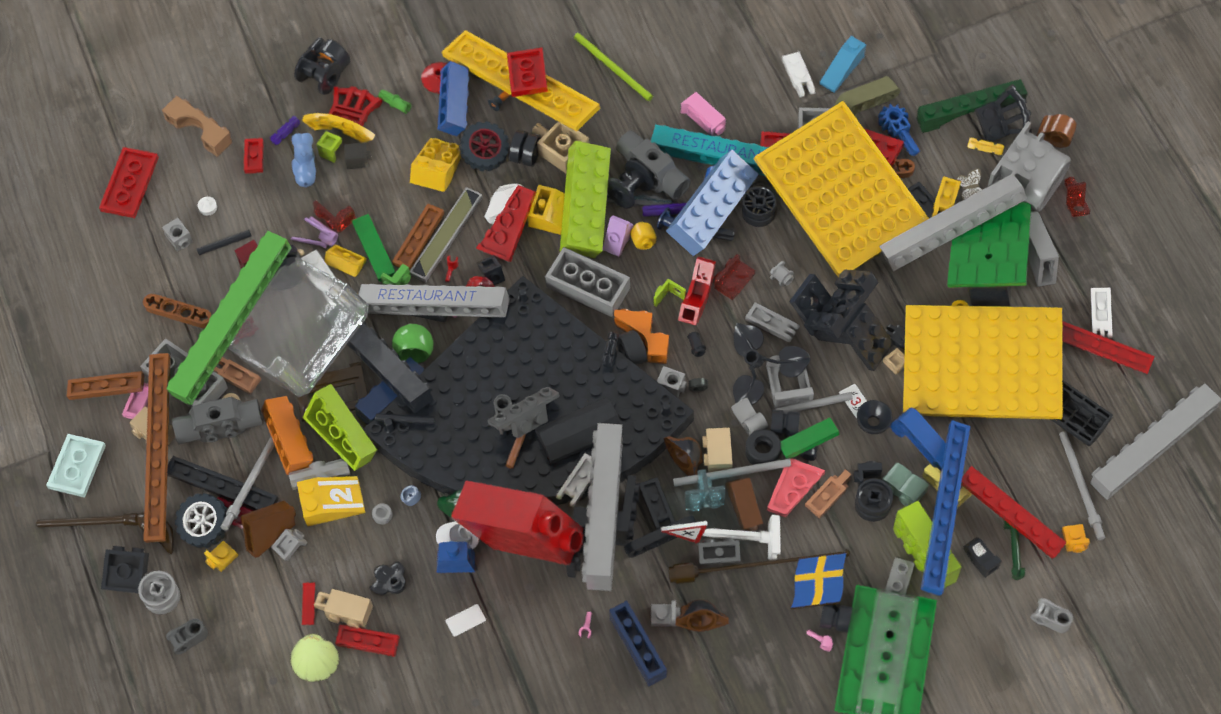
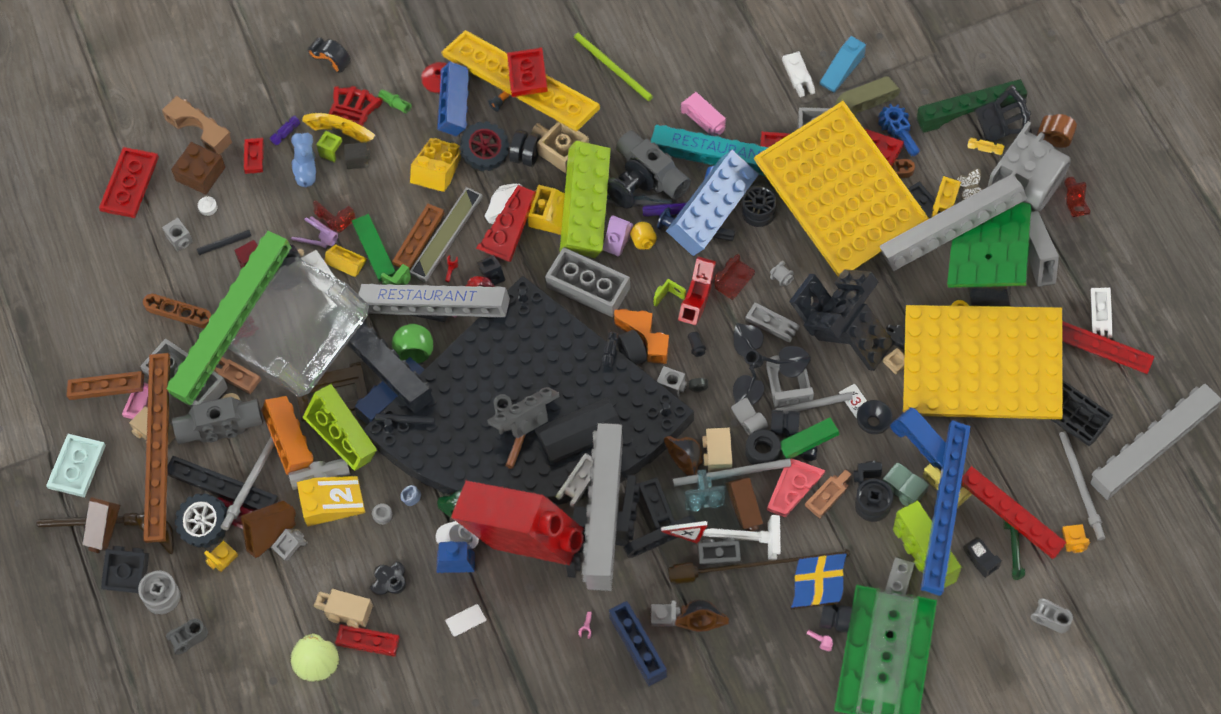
black hose [294,49,342,95] -> none
red piece [302,583,316,625] -> none
none -> slope [83,497,121,553]
none -> reddish brown brick [171,142,226,195]

